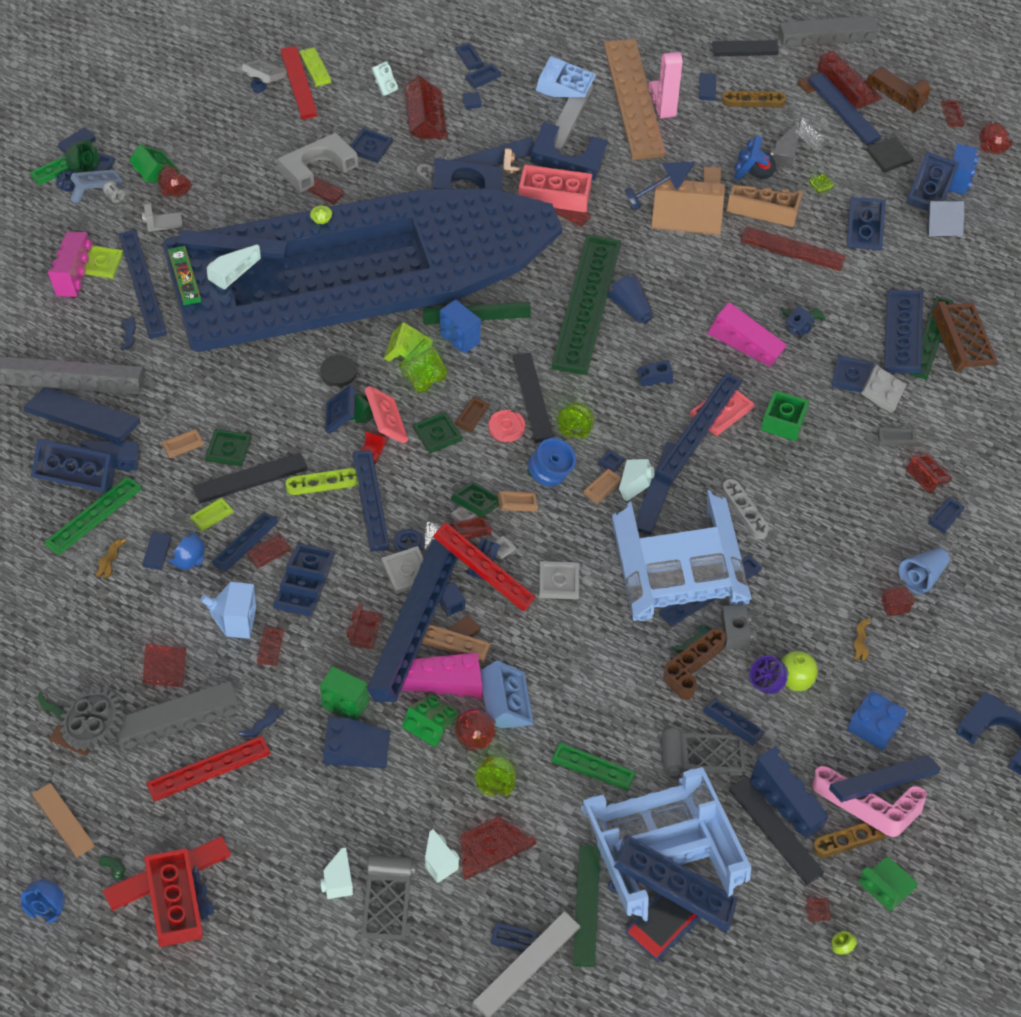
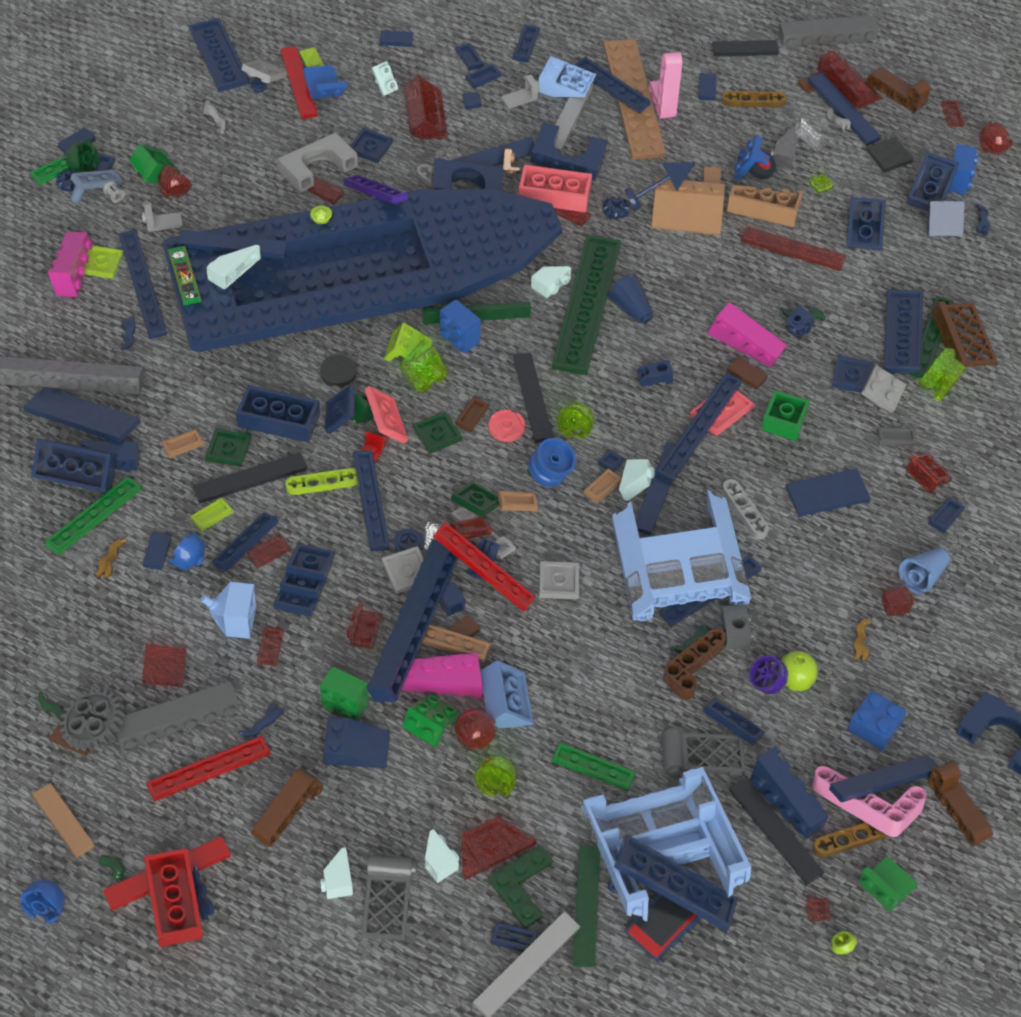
none -> dark blue tile [188,18,250,92]
none -> light grey hair [203,100,226,134]
none -> dark blue brick [236,385,320,443]
none -> reddish brown beam [251,768,323,847]
none -> blue bracket [303,65,348,99]
none -> dark purple tile [343,175,408,204]
none -> dark blue tile [380,30,413,47]
none -> dark green plate [488,845,553,929]
none -> light grey bracket [501,75,540,109]
none -> dark blue tile [513,25,540,63]
none -> light aqua slope [531,266,571,298]
none -> dark blue tile [574,56,651,114]
none -> dark blue gear [602,196,630,219]
none -> reddish brown tile [727,358,768,390]
none -> dark blue tile [785,469,870,517]
none -> light grey hair [827,107,851,130]
none -> clear neon green piece [919,348,966,402]
none -> reddish brown beam [929,760,993,846]
none -> dark blue hair [976,204,990,236]

